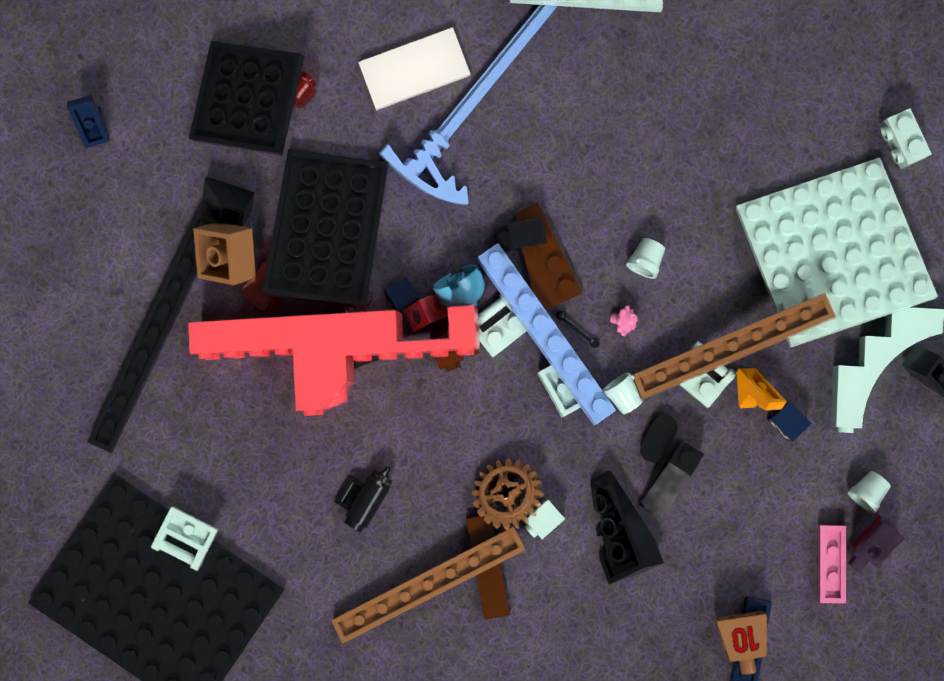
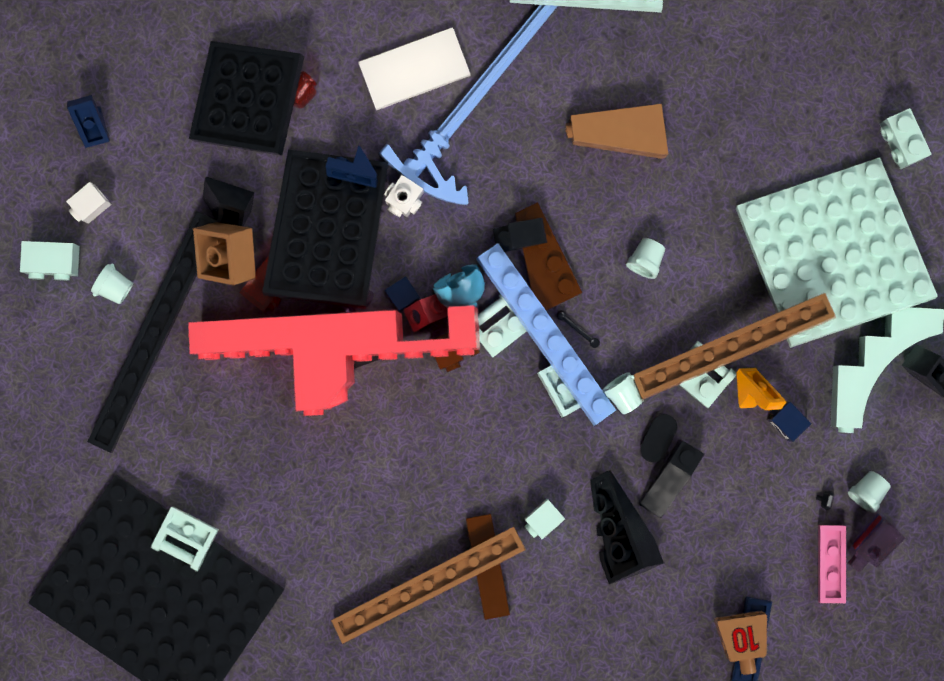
black piece [334,466,392,532] -> none
medium nougat gear [472,458,544,530] -> none
bright pink plant [610,305,638,336] -> none
none -> light aqua brick [20,241,80,280]
none -> white brick [66,182,111,224]
none -> light aqua piece [91,264,133,304]
none -> dark blue slope [326,146,378,188]
none -> white brick [384,175,424,217]
none -> medium nougat slope [565,104,668,159]
none -> black rock [816,491,835,511]

